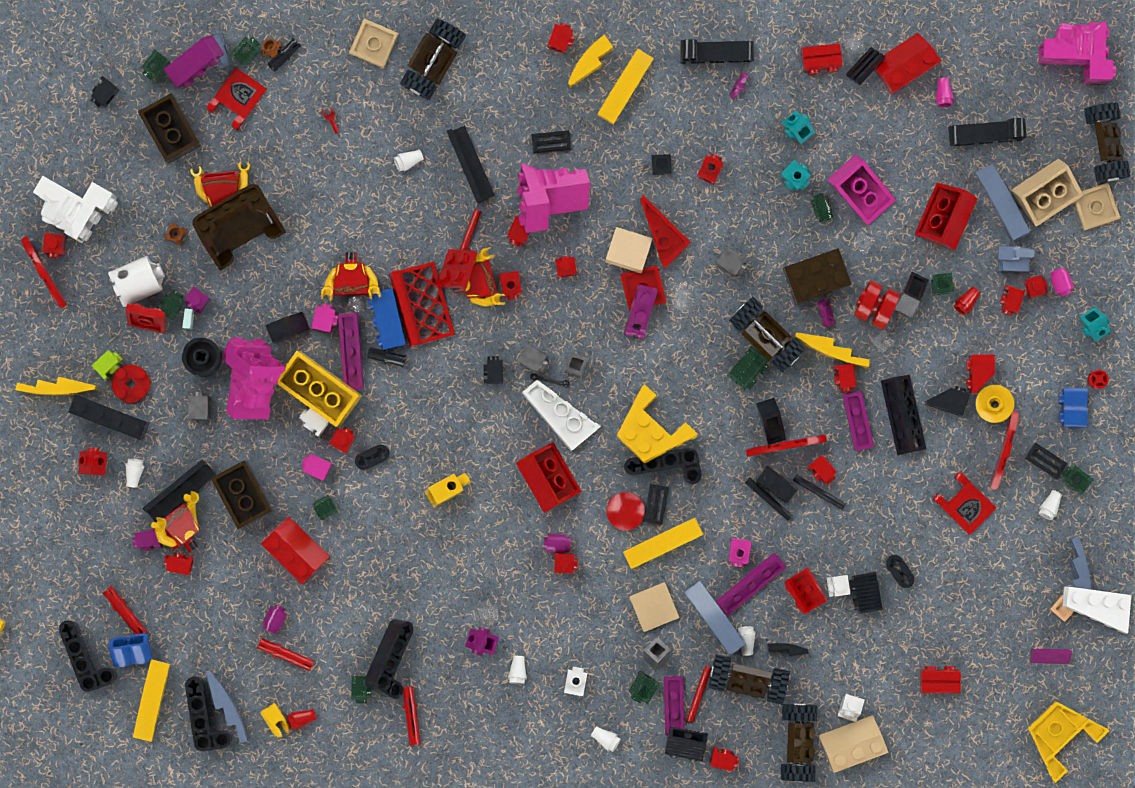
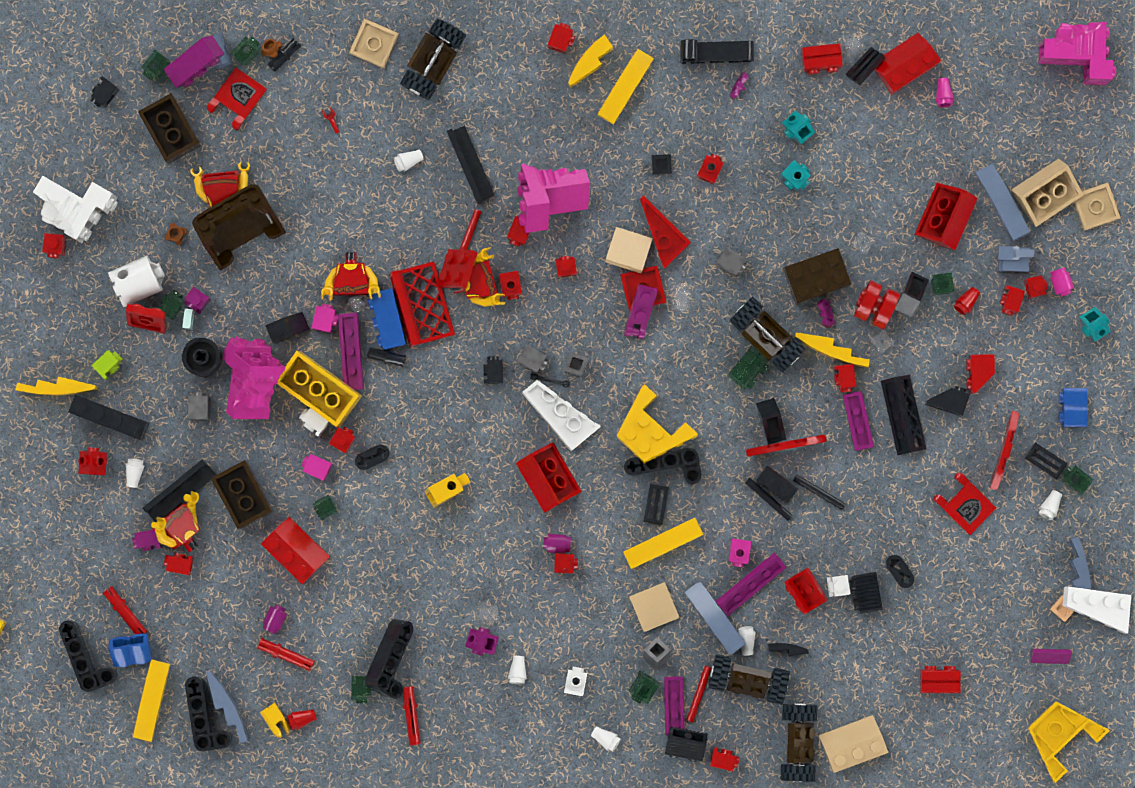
red tile [21,236,67,309] -> none
red plate [111,364,151,403] -> none
black tile [531,130,571,154] -> none
red dish [606,492,645,530] -> none
red brick [807,455,837,485] -> none
clear green brick [810,193,834,222] -> none
dark pink slope [827,155,896,226] -> none
white brick [837,694,864,722] -> none
black beam [948,118,1027,146] -> none
yellow dish [976,385,1014,423] -> none
plate [1084,102,1131,183] -> none
red wheel [1087,370,1109,389] -> none

